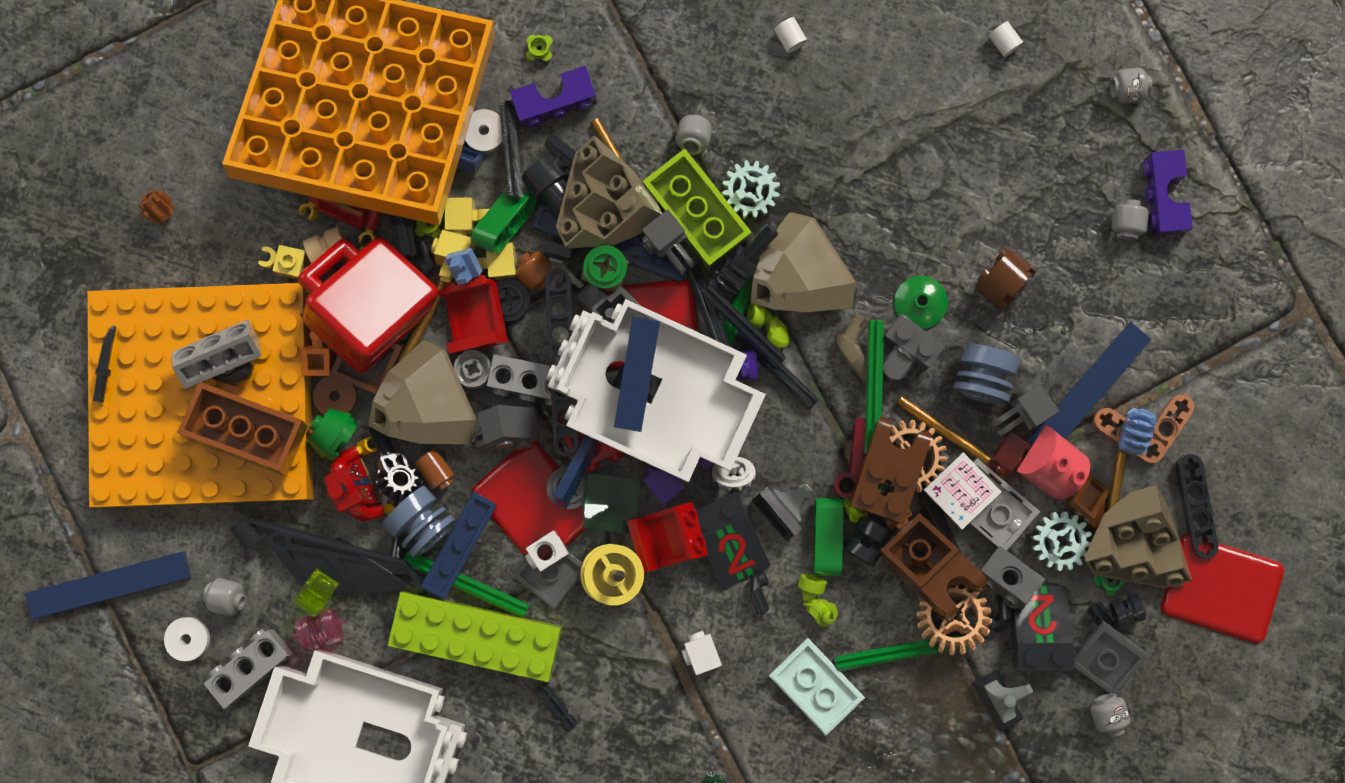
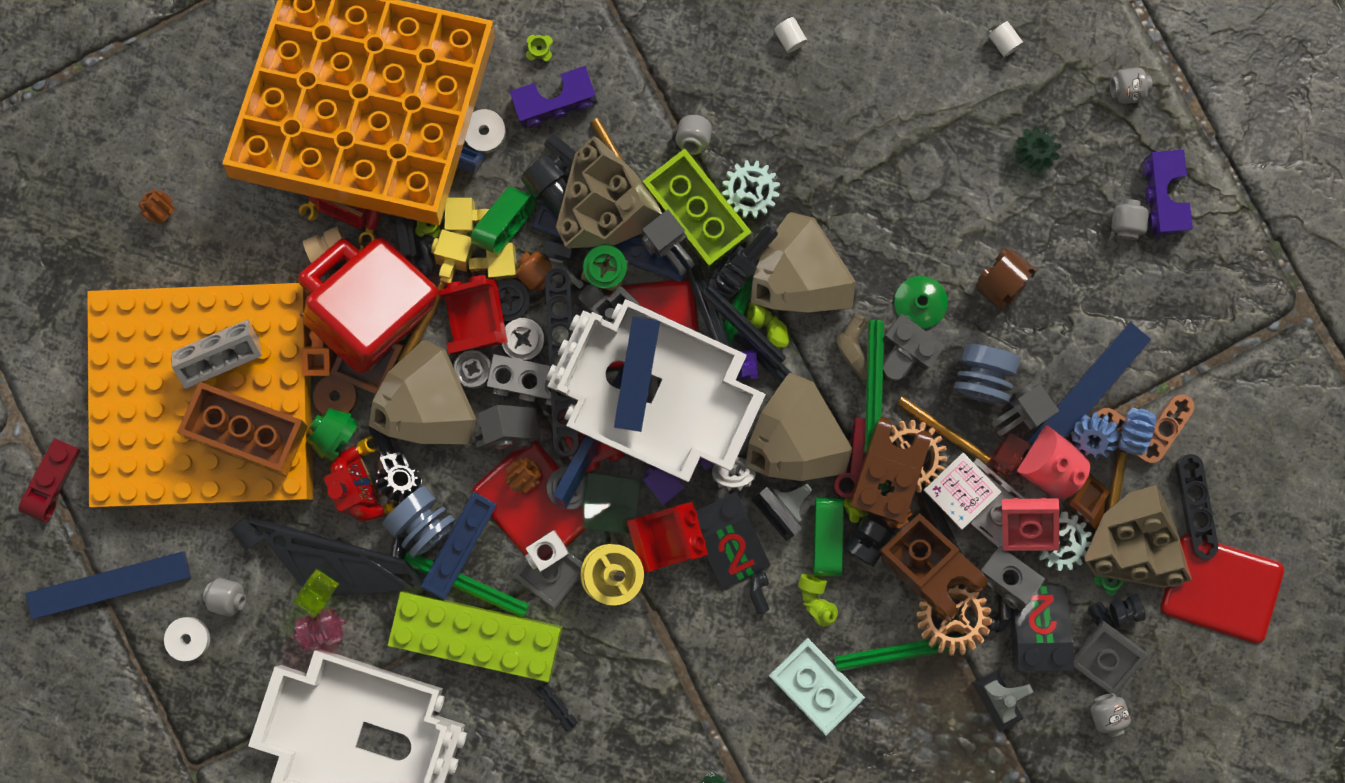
black piece [93,325,117,403] -> none
light grey brick [204,629,294,709] -> none
black arm [212,361,254,386] -> none
light yellow brick [258,245,311,280] -> none
dark orange brick [414,449,455,492] -> none
medium blue tile [445,248,482,285] -> none
black axle [499,100,523,202] -> none
white brick [681,631,722,675] -> none
none -> dark red plate [18,438,81,523]
none -> white gear [502,318,544,360]
none -> dark orange gear [505,458,541,494]
none -> dark tan brick [746,373,852,481]
none -> coral brick [1002,498,1059,551]
none -> clear green gear [1015,125,1062,172]
none -> medium blue gear [1072,412,1120,460]

